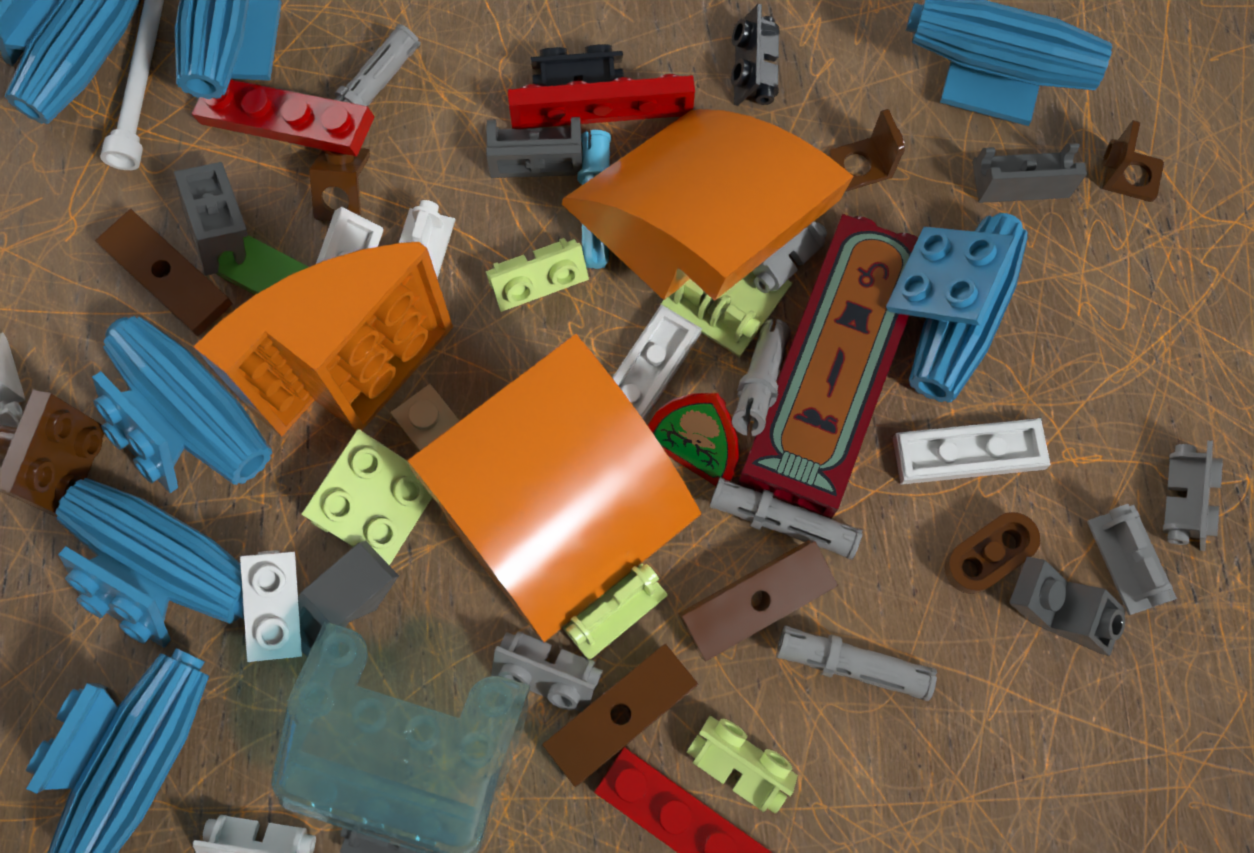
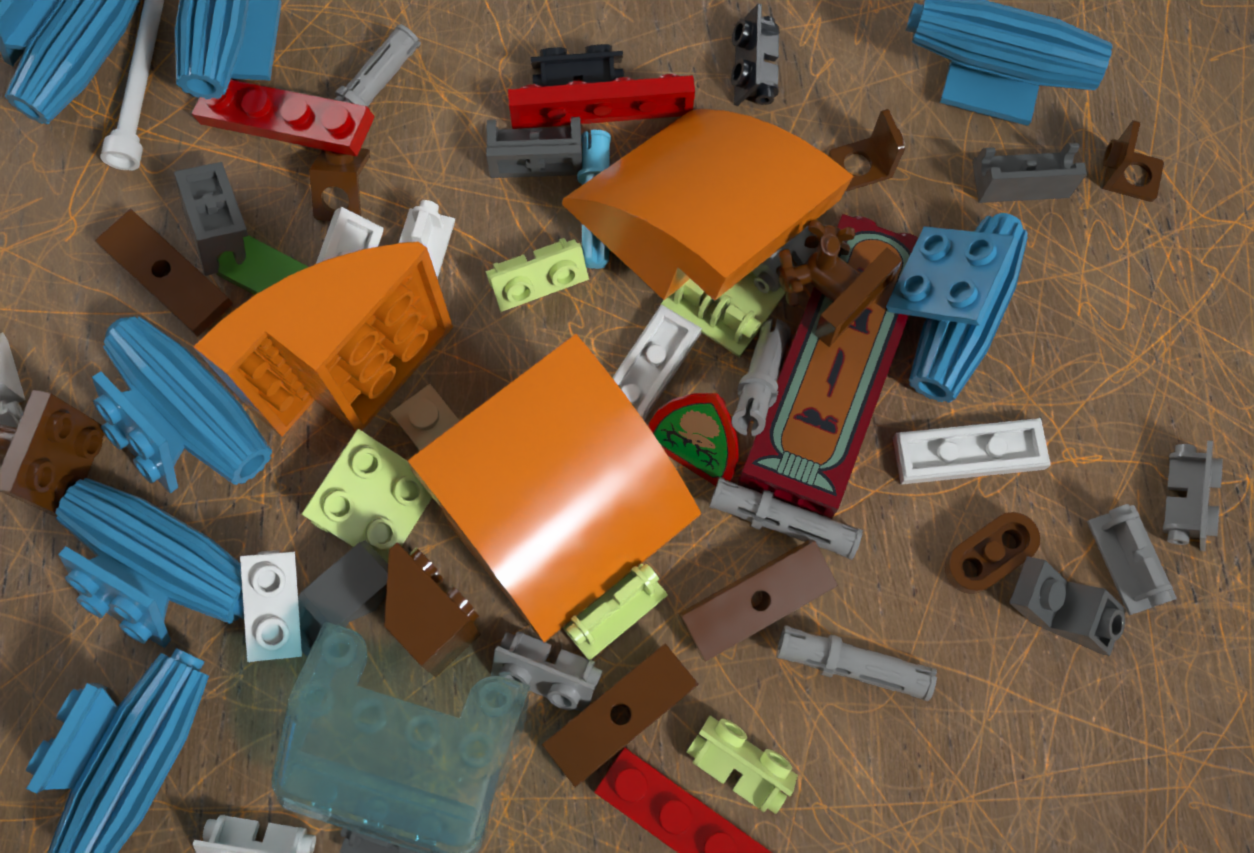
none -> reddish brown slope [384,542,481,678]
none -> reddish brown piece [776,220,902,347]

